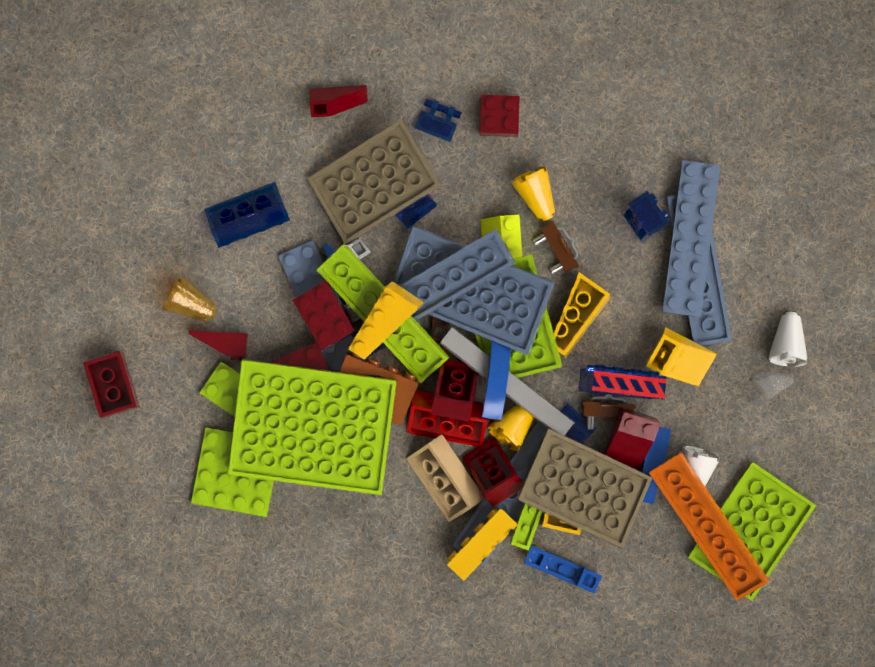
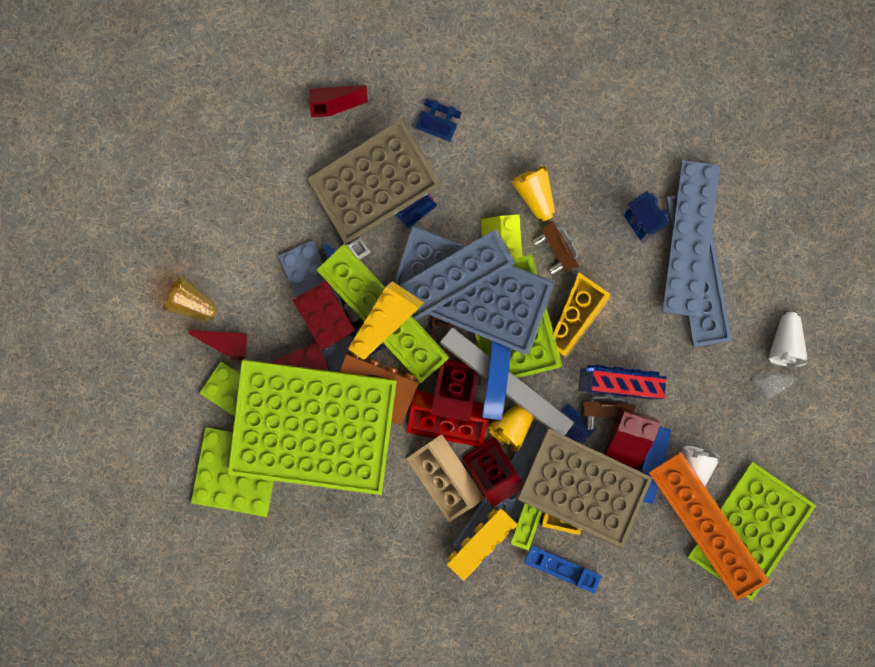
dark red brick [83,351,140,418] -> none
clear blue slope [204,182,290,248] -> none
dark red brick [480,95,520,137] -> none
yellow slope [646,327,717,386] -> none

